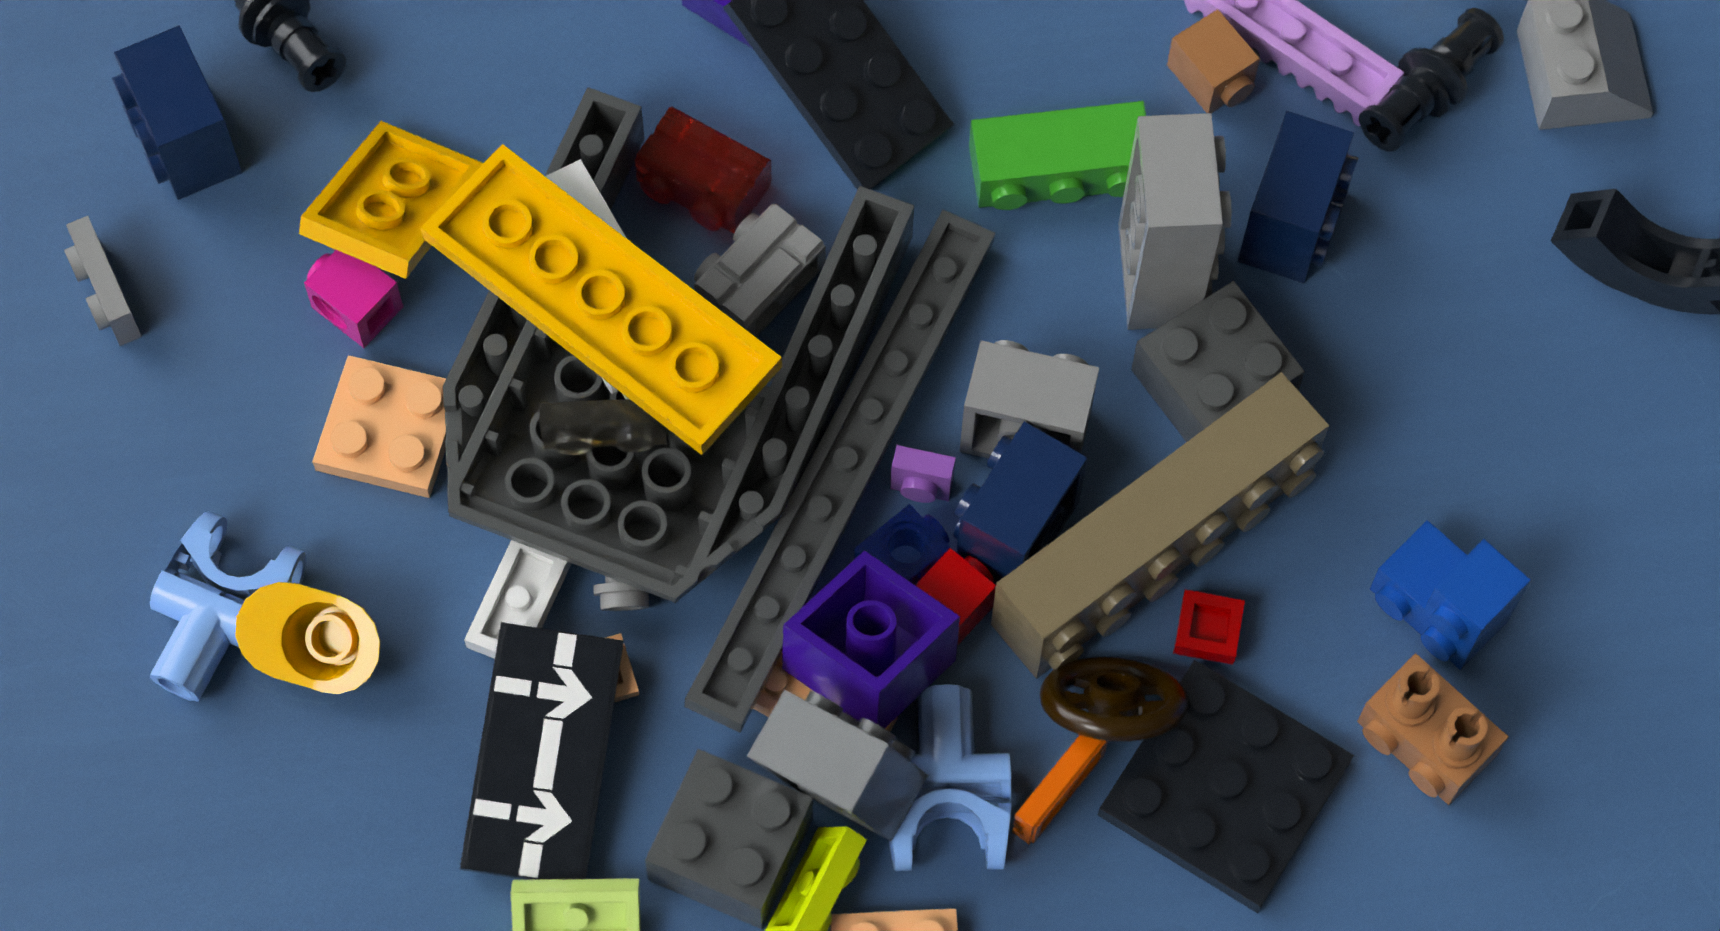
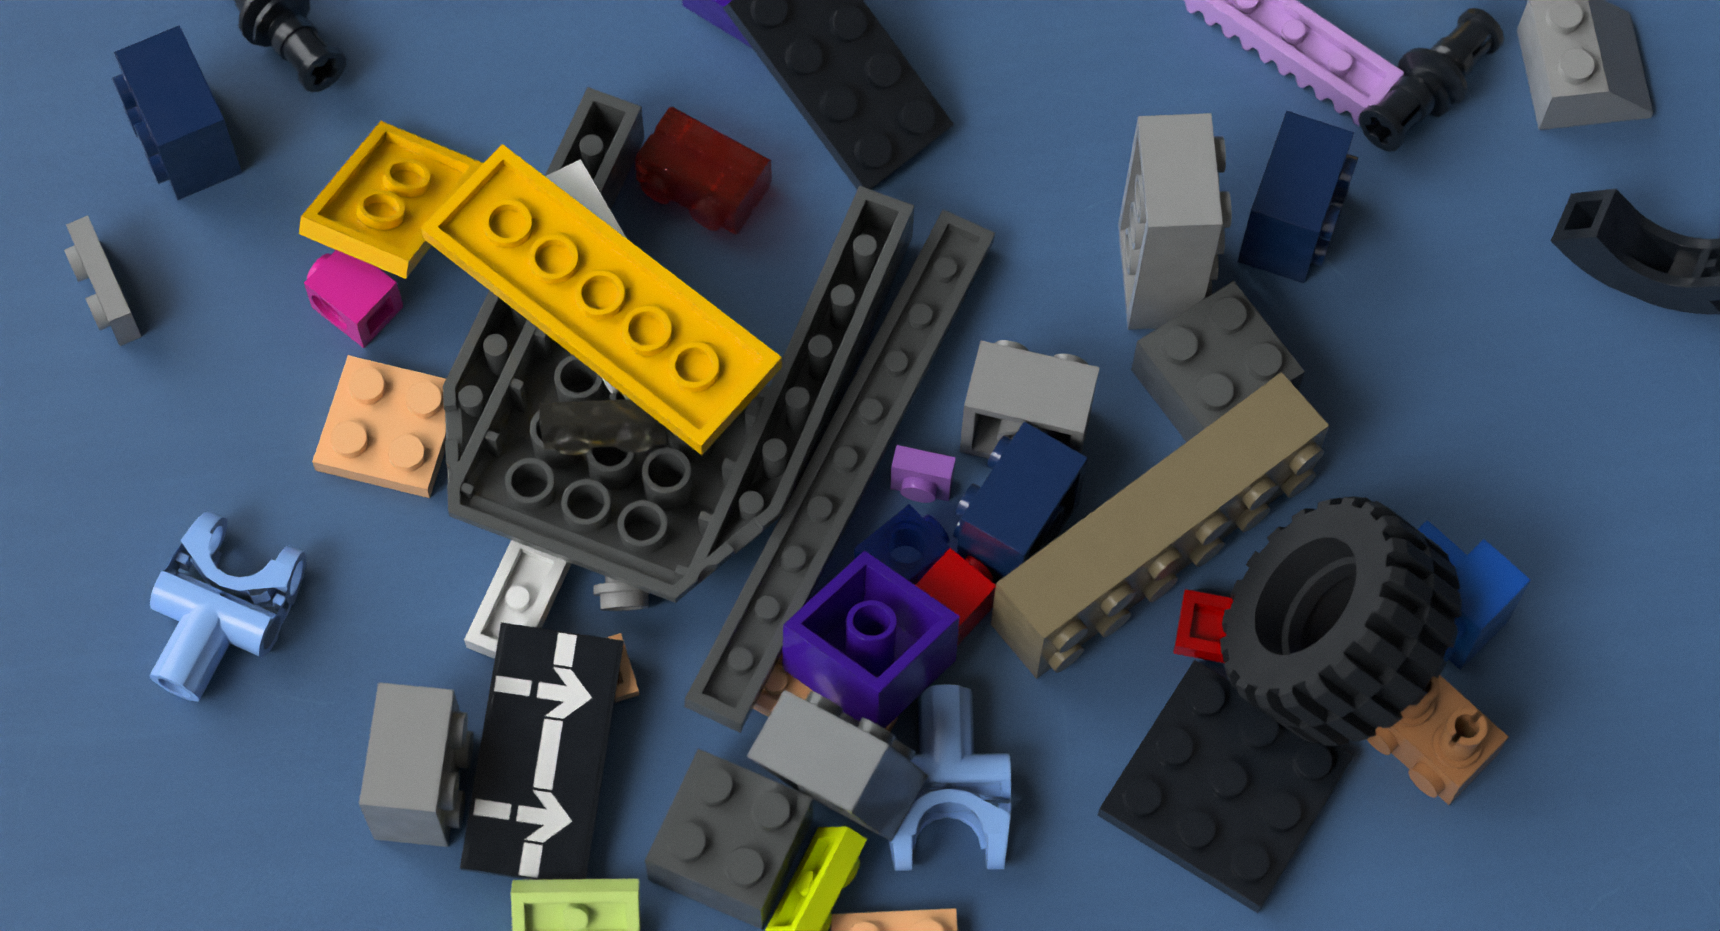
yellow piece [235,582,381,694] -> none
light grey brick [694,204,826,337] -> none
bright green brick [969,101,1146,210] -> none
orange tile [1012,735,1108,844] -> none
dark brown plate [1039,656,1188,742] -> none
medium nougat brick [1167,9,1260,113] -> none
none -> light grey brick [359,683,474,847]
none -> black tyre [1220,496,1462,746]

